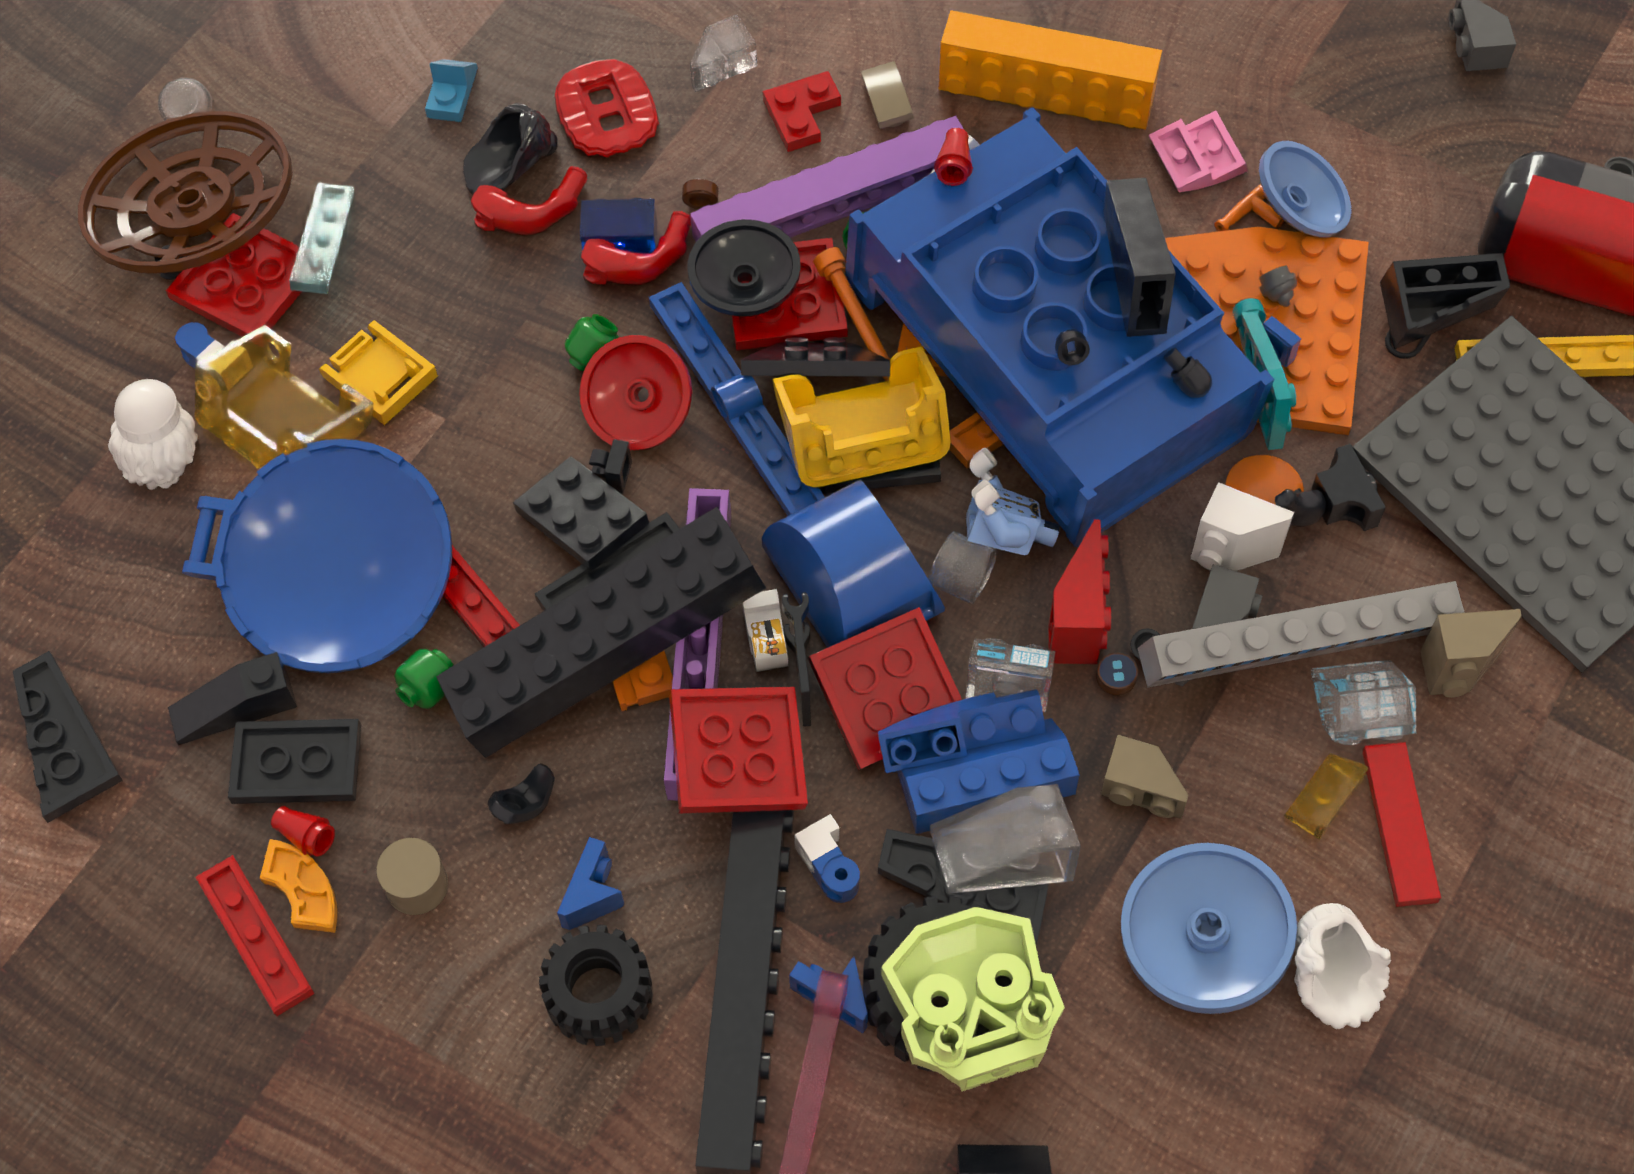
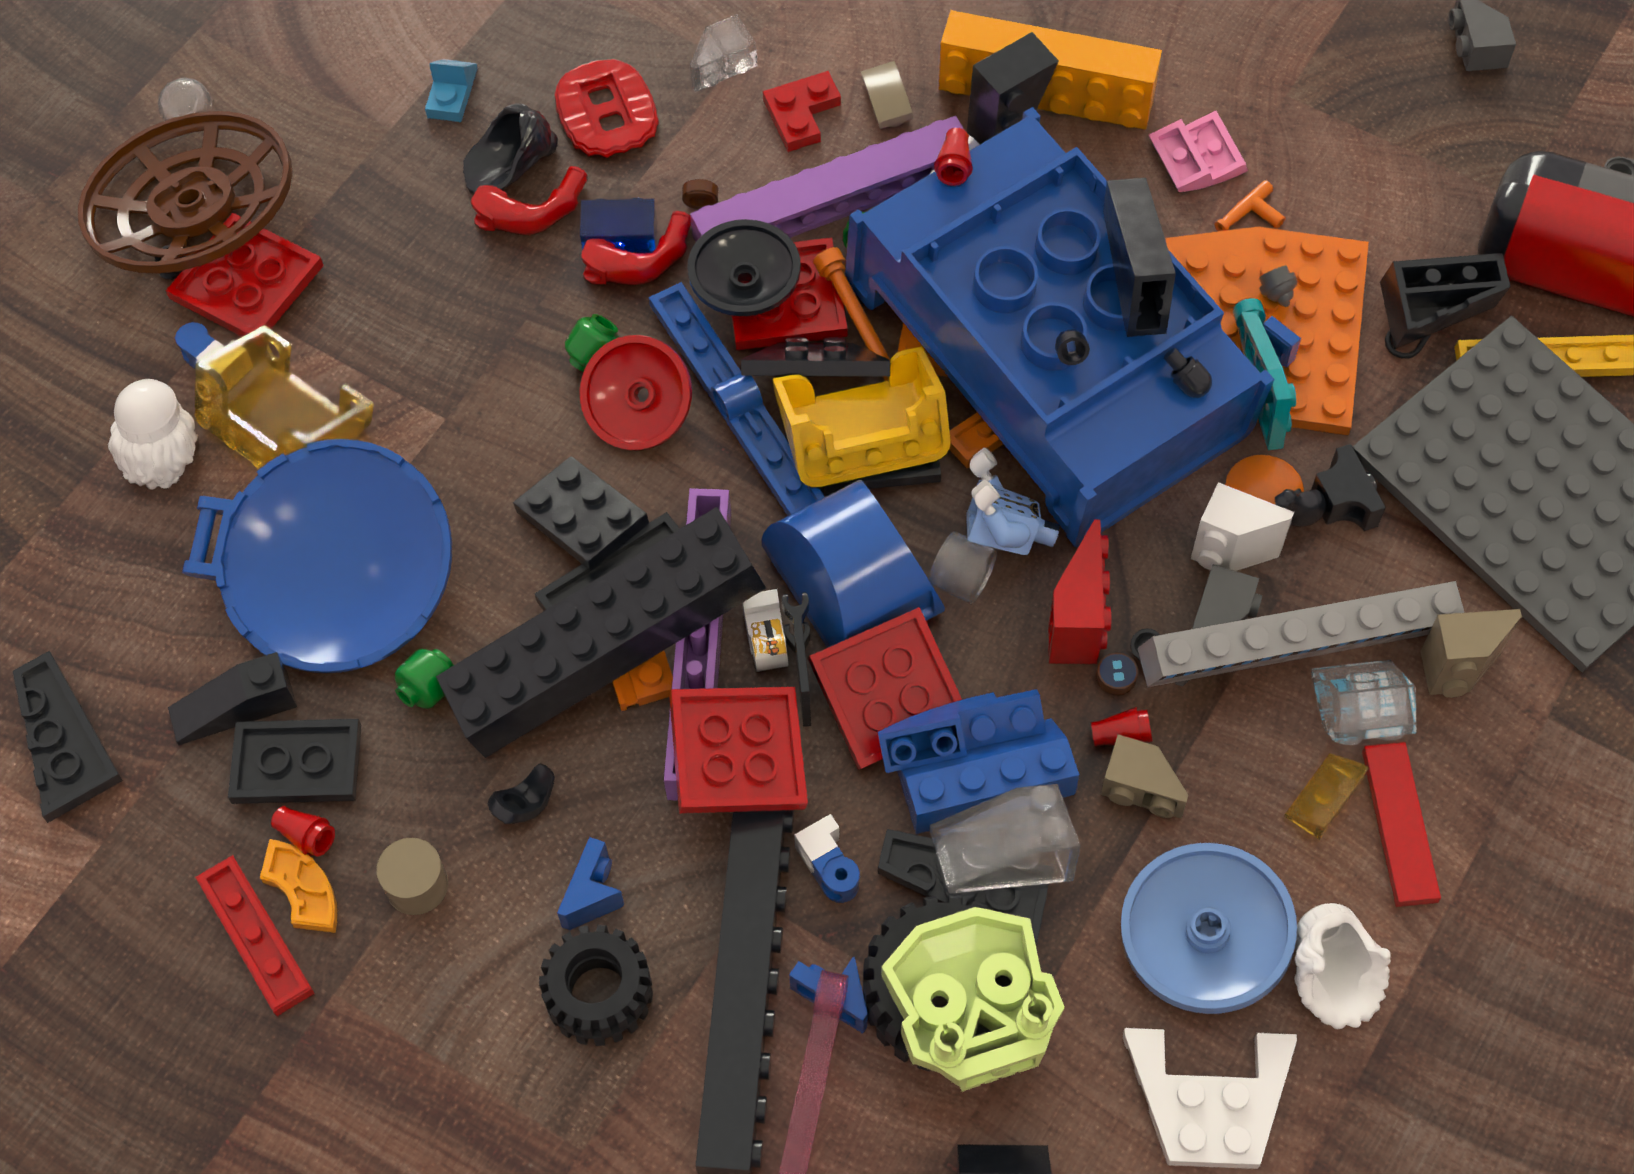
clear light blue tile [290,183,355,294] -> none
yellow container [319,320,438,425] -> none
red tile [442,545,520,647] -> none
black tile [589,439,632,494] -> none
clear slope [966,638,1055,712] -> none
medium blue dish [1259,141,1351,237] -> none
none -> black wedge [967,32,1059,144]
none -> red cone [1091,707,1153,746]
none -> white wing [1123,1028,1297,1169]

